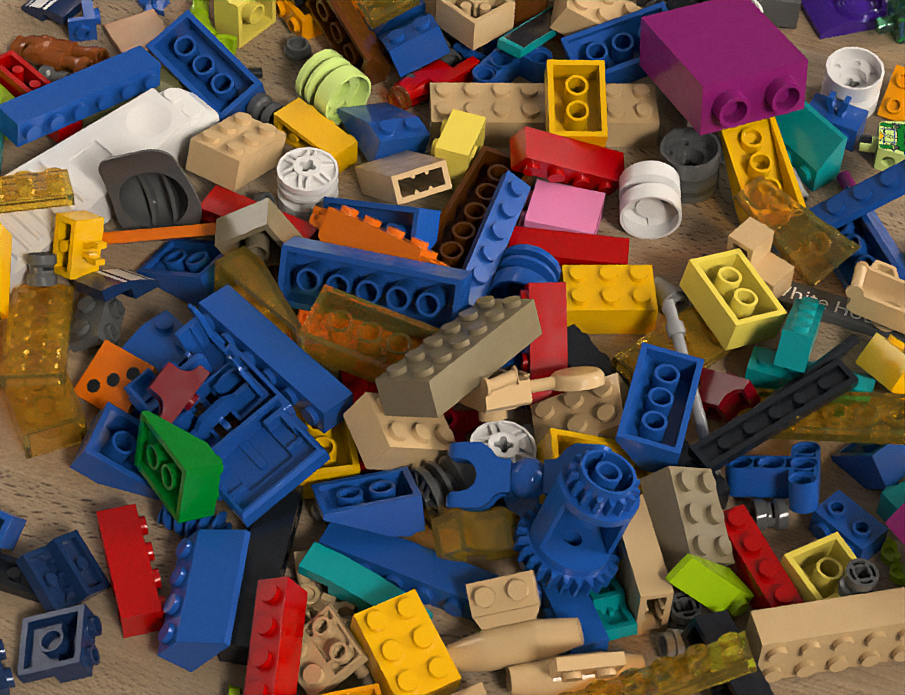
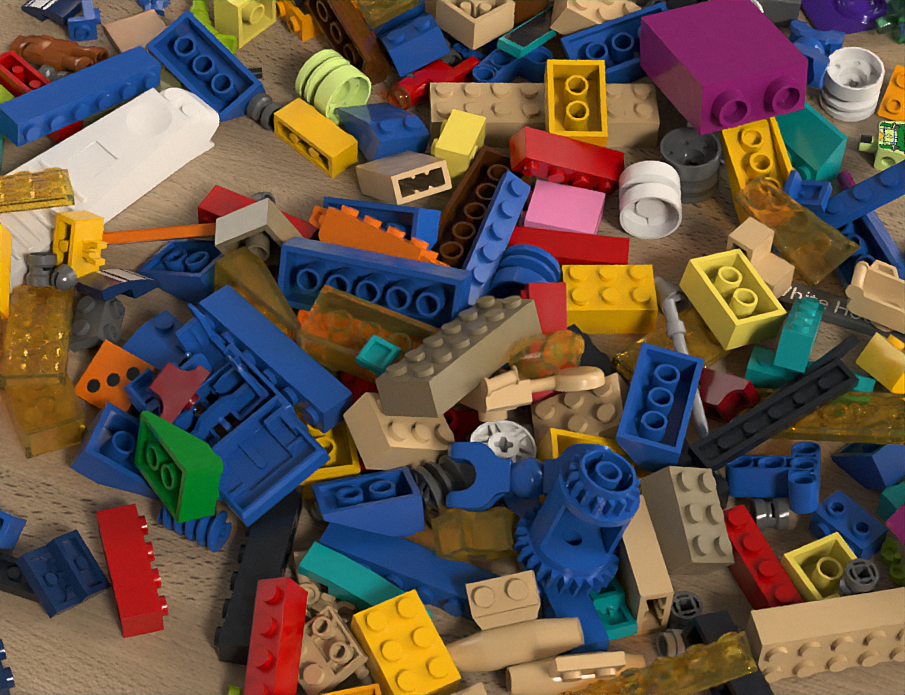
dark blue plate [17,604,102,683] -> none
dark grey piece [98,149,202,230] -> none
blue slope [157,529,251,672] -> none
tan brick [185,112,286,192] -> none
white wheel [277,147,339,222] -> none
dark grey plate [284,36,311,61] -> none
lime slope [665,553,755,619] -> none
blue brick [810,90,869,152] -> none
none -> dark grey hinge [50,264,78,291]
none -> teal tile [356,334,401,376]
none -> clear yellow brick [508,329,585,380]
none -> blue bracket [782,170,833,212]
none -> blue piece [788,19,846,89]

